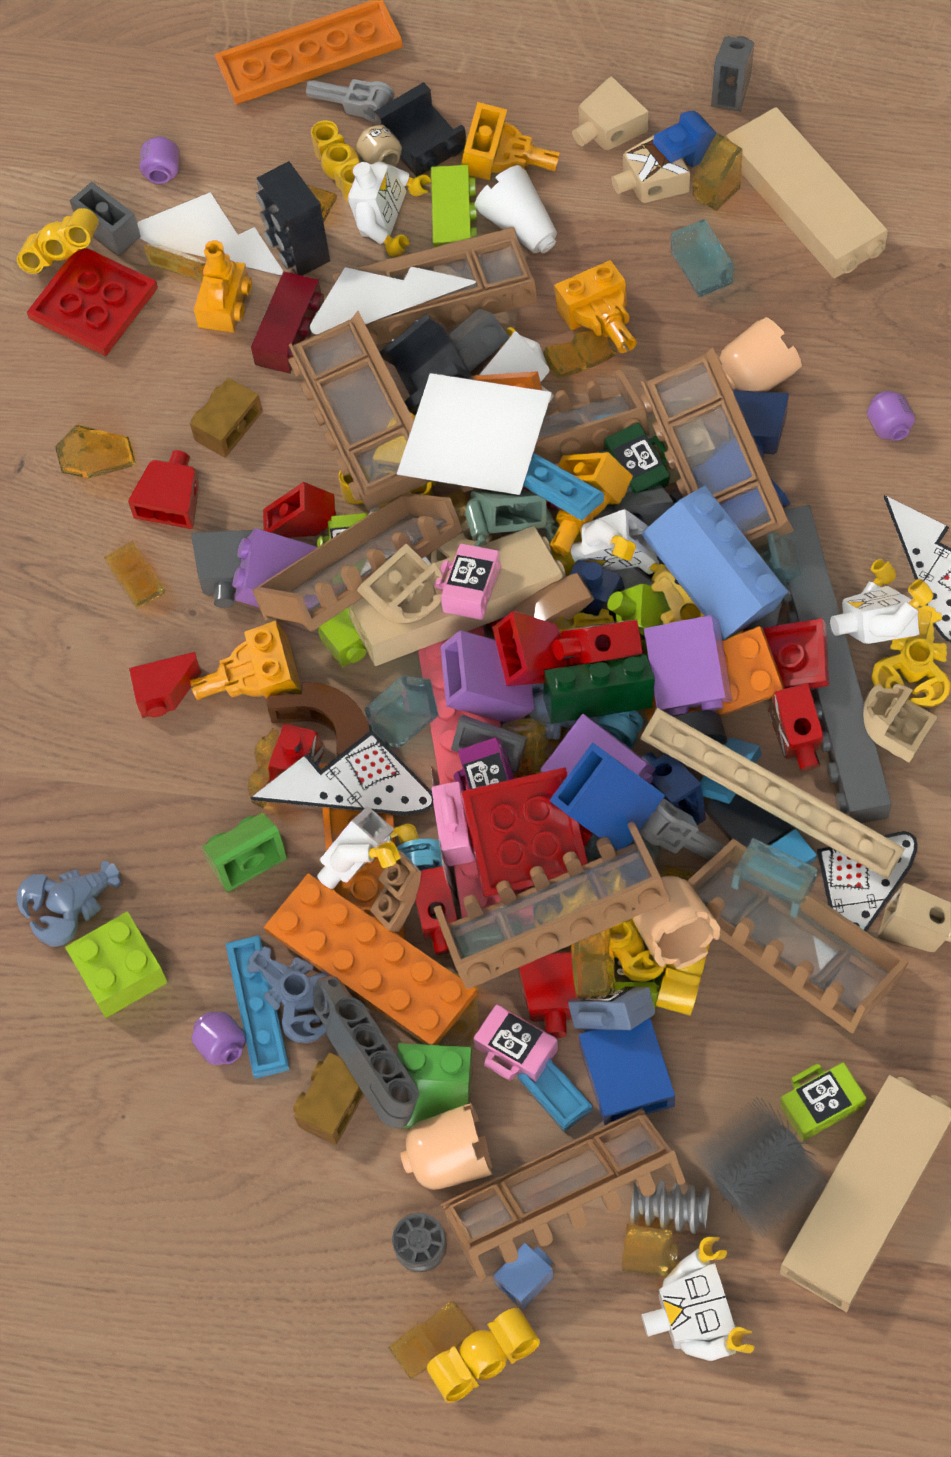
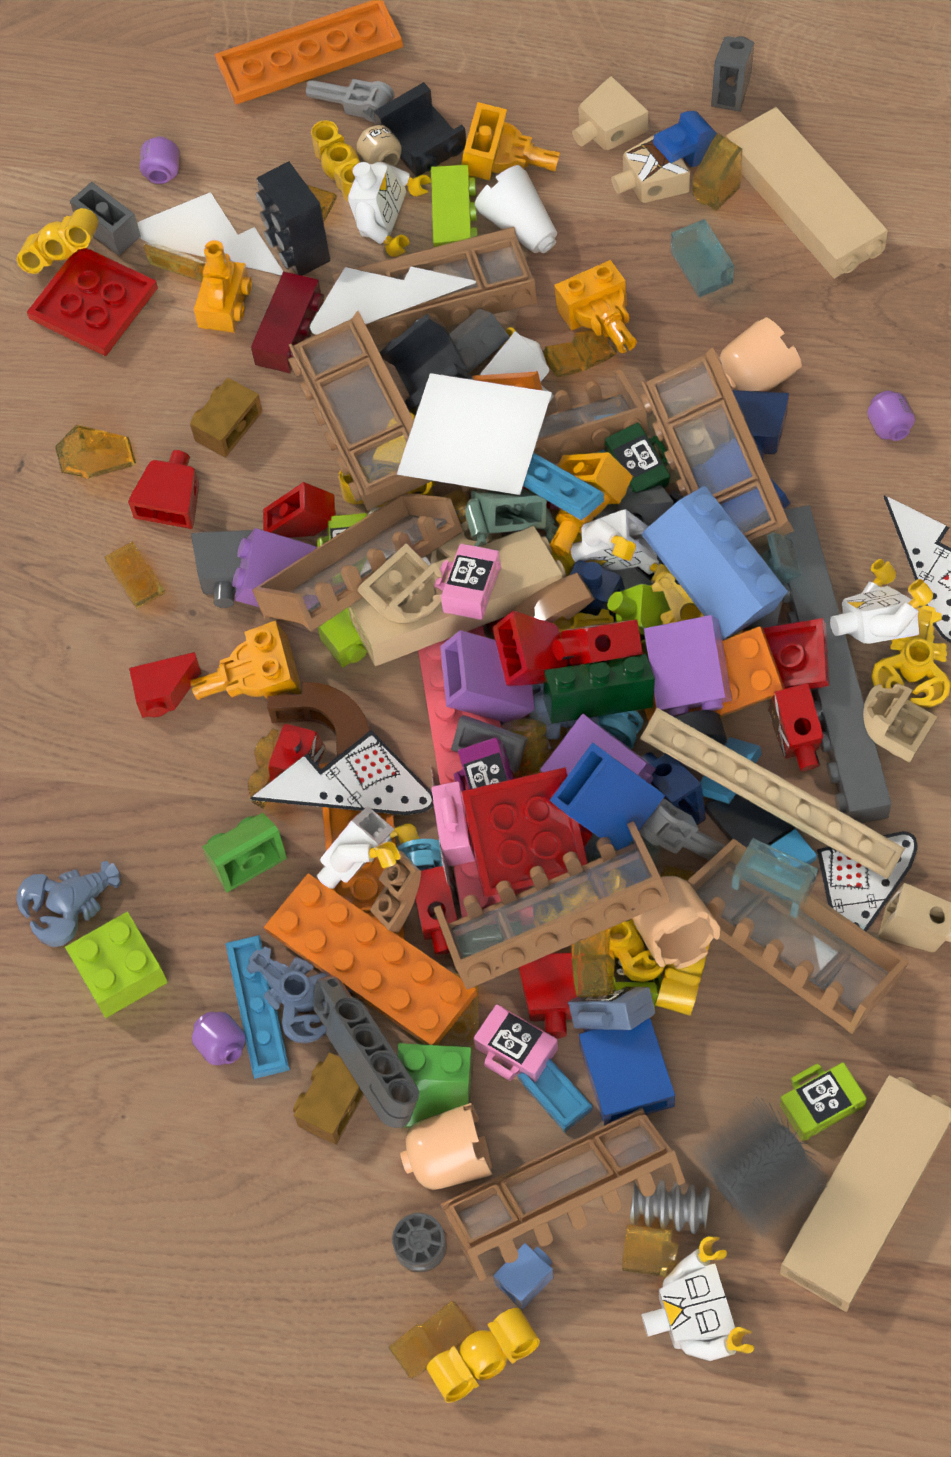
clear light blue panel [365,675,439,748] -> none

